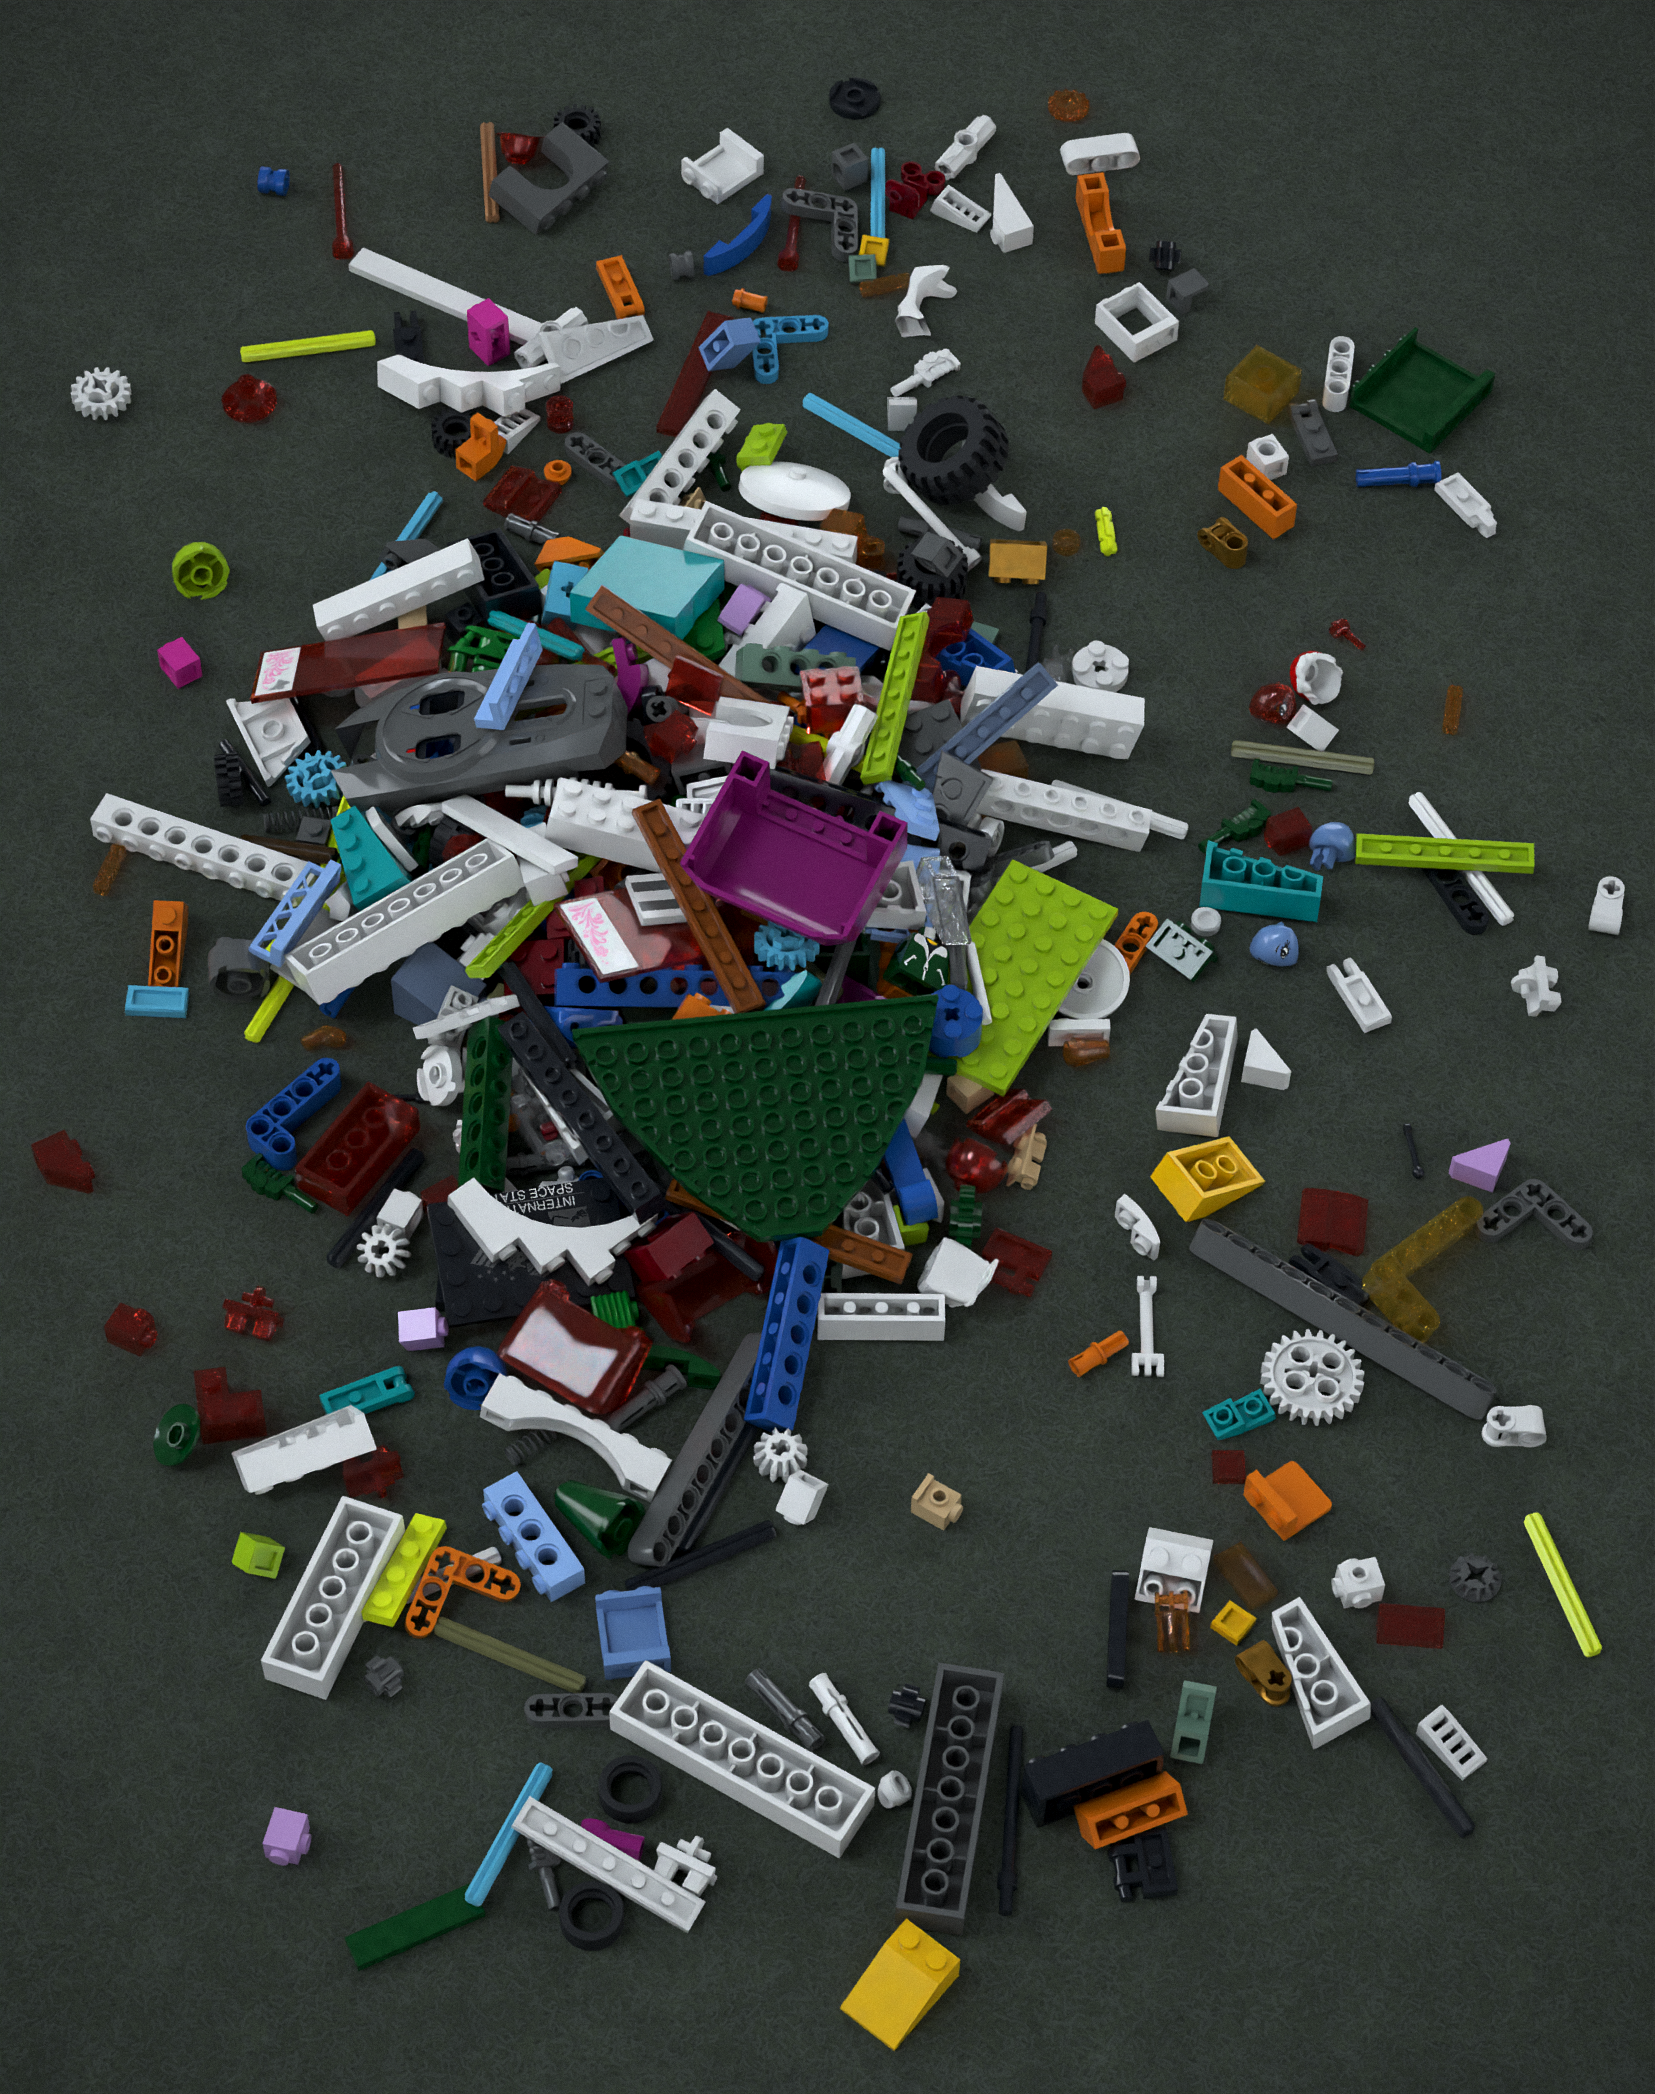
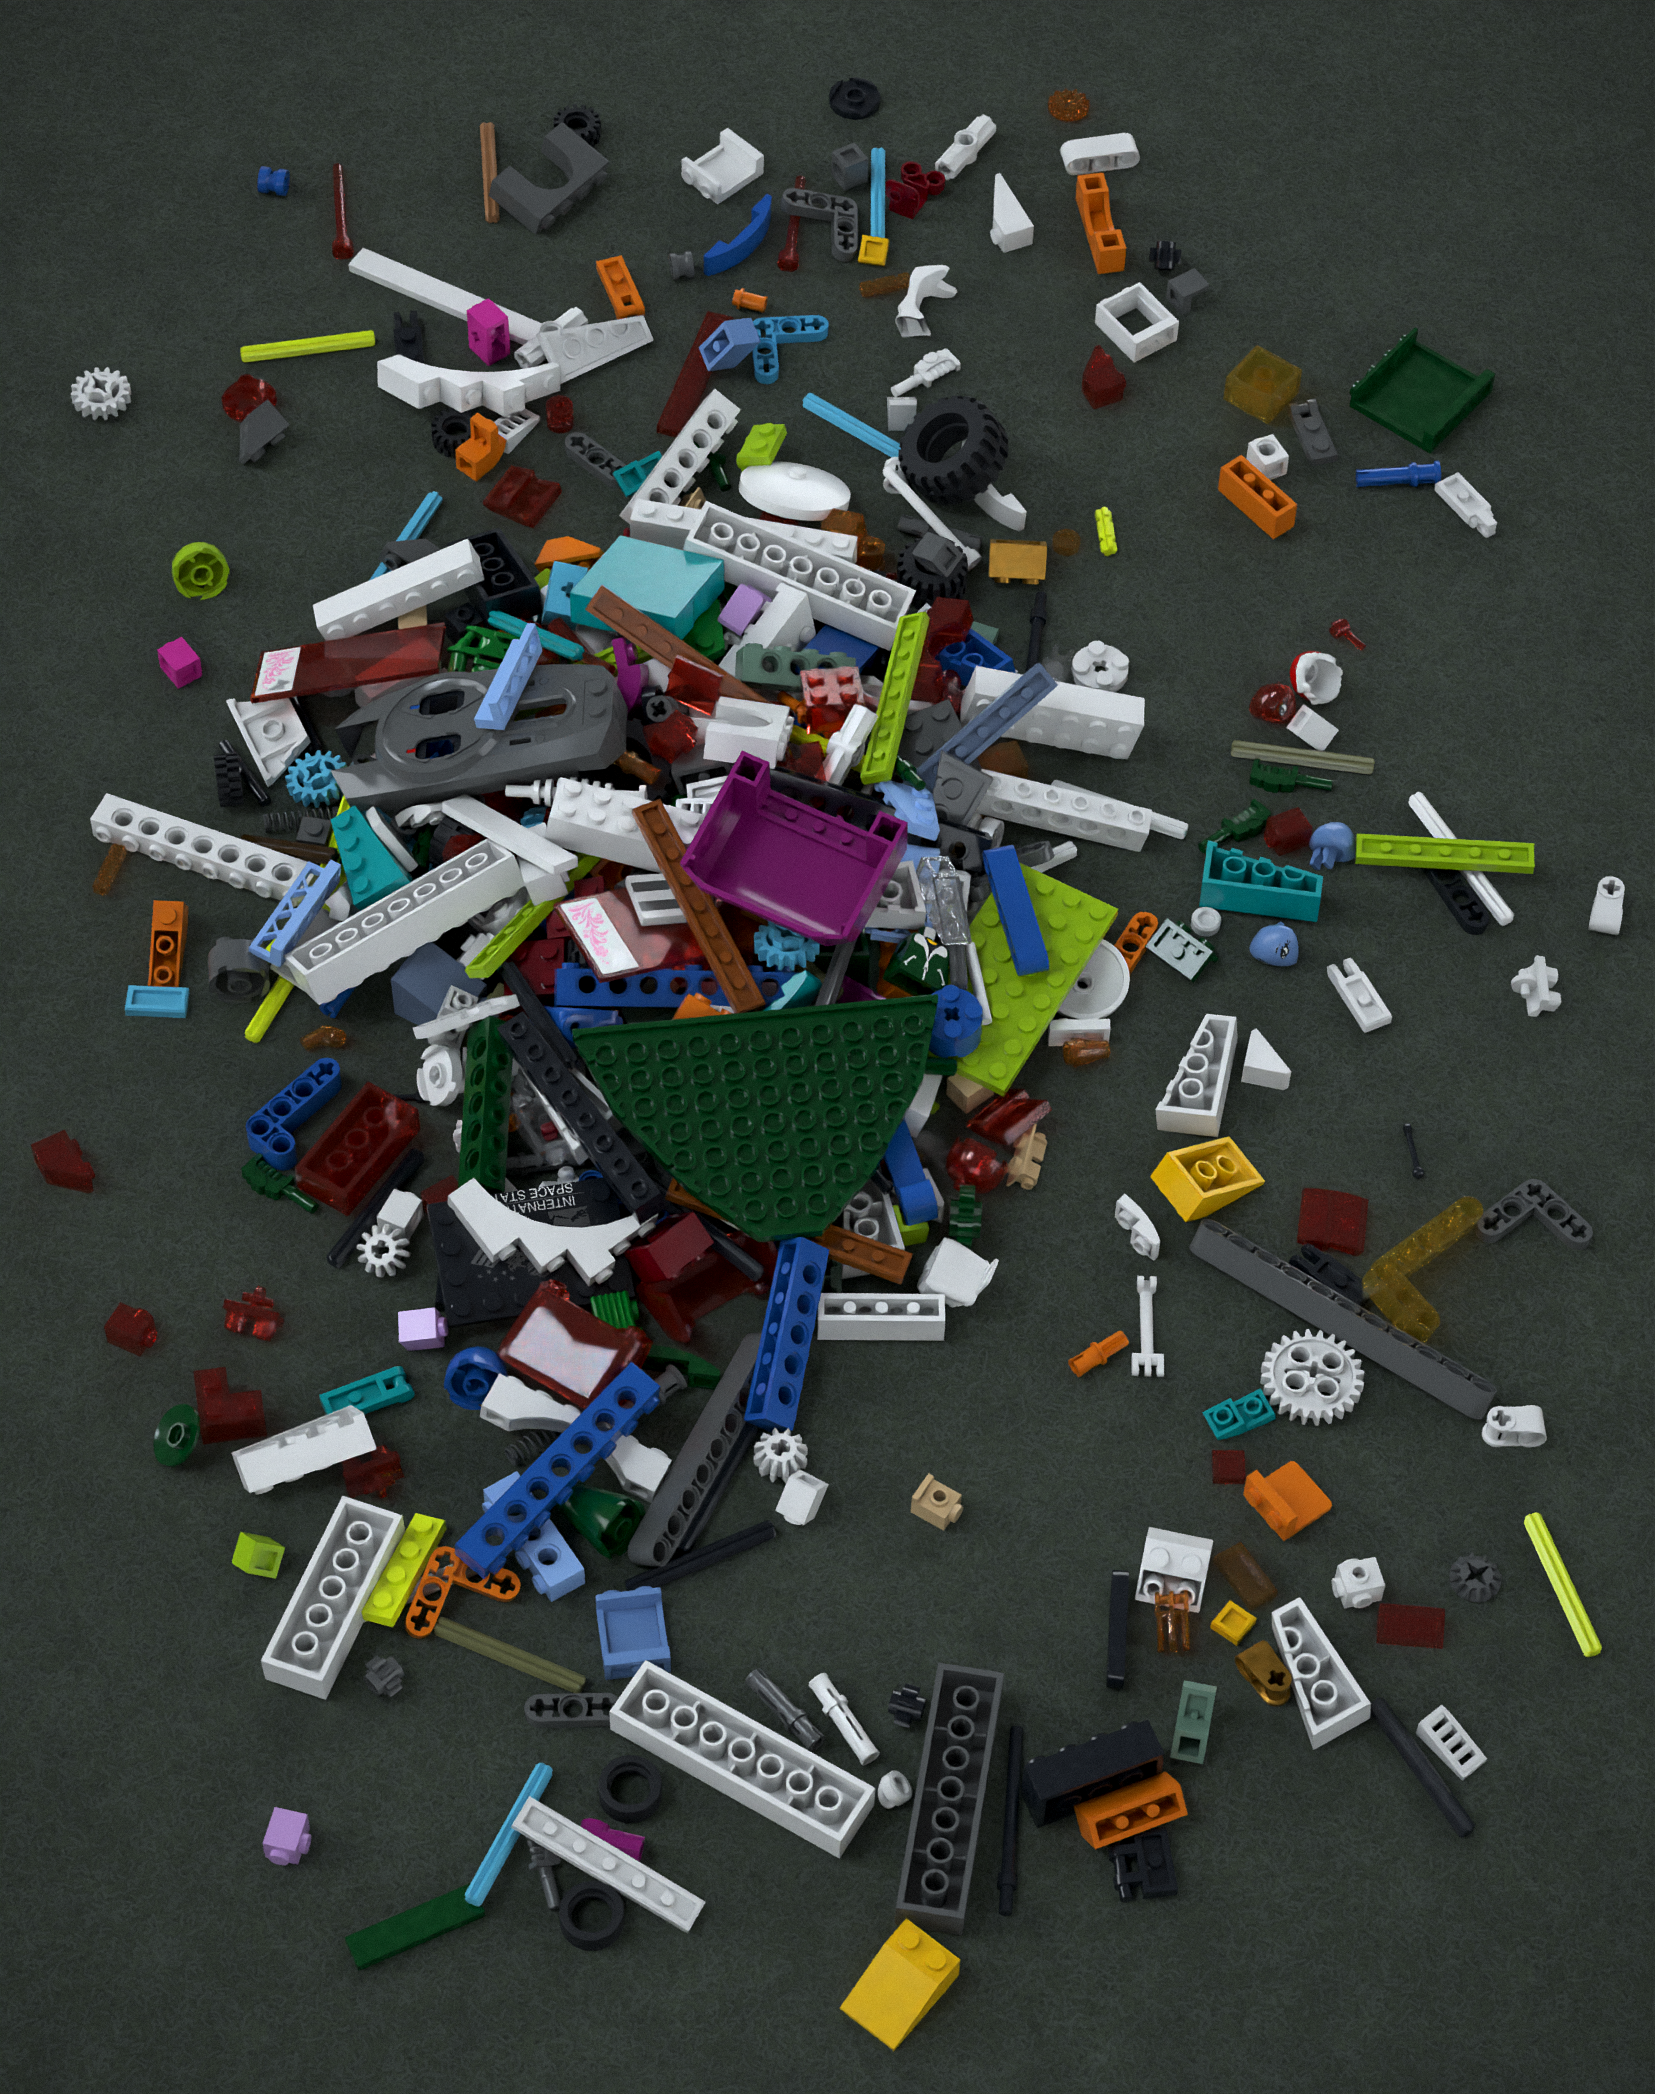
clear red piece [495,133,545,164] -> none
dark grey pin [504,513,561,545] -> none
orange plate [544,460,572,485] -> none
white hips [654,1836,718,1897] -> none
sand green tile [848,254,877,284] -> none
white slope [930,185,991,233] -> none
clear red plate [982,1227,1053,1297] -> none
pearl gold piece [1197,517,1248,569] -> none
white beam [1322,336,1355,412] -> none
clear orange axle [1442,684,1463,735] -> none
lavender slope [1449,1138,1511,1193] -> none
none -> dark grey slope [239,399,290,465]
none -> blue brick [455,1362,661,1579]
none -> blue beam [983,845,1049,976]

